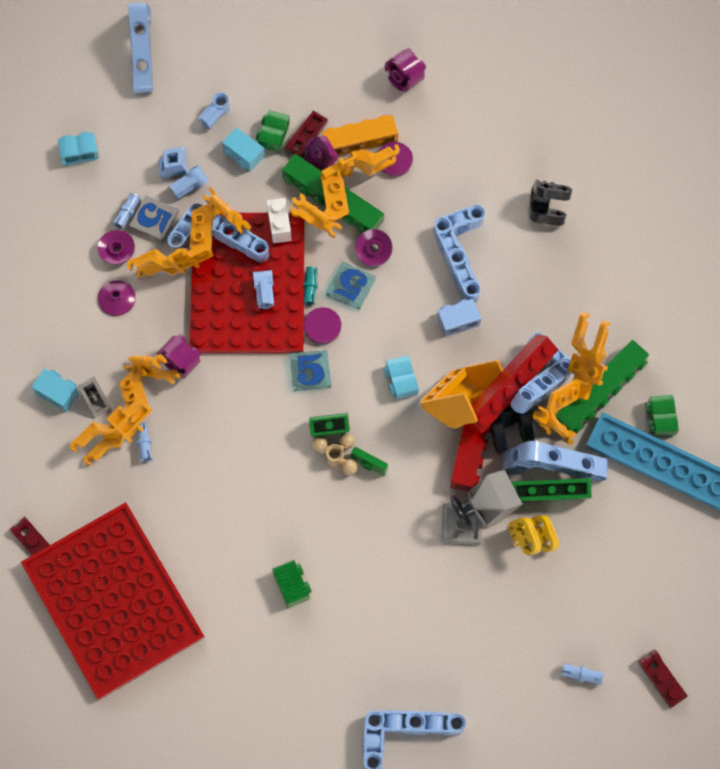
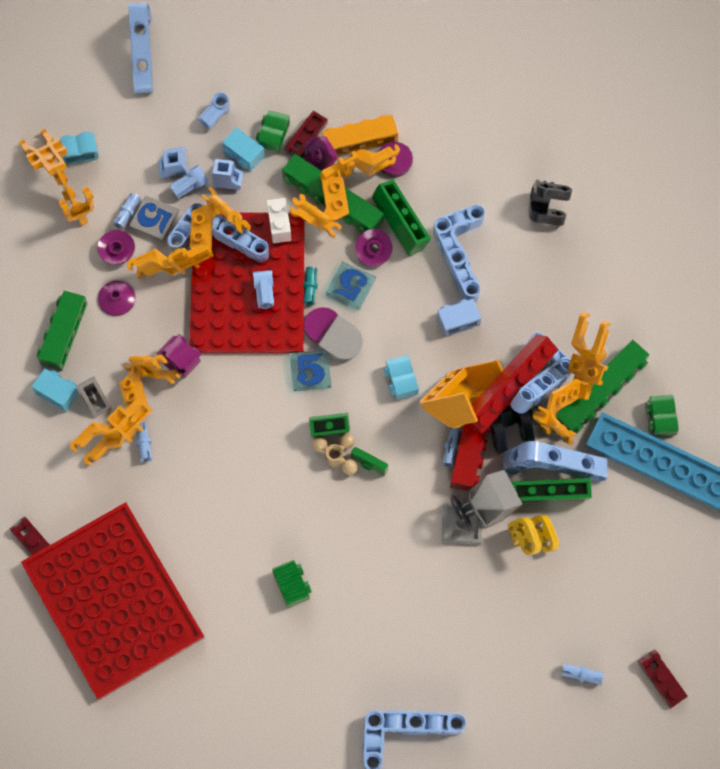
magenta brick [384,48,426,92] -> none
none -> light orange piece [19,129,94,226]
none -> green brick [37,290,88,371]
none -> light blue brick [212,159,243,190]
none -> light grey tile [317,315,362,360]
none -> green brick [371,179,431,256]
none -> light blue pin [442,427,462,467]

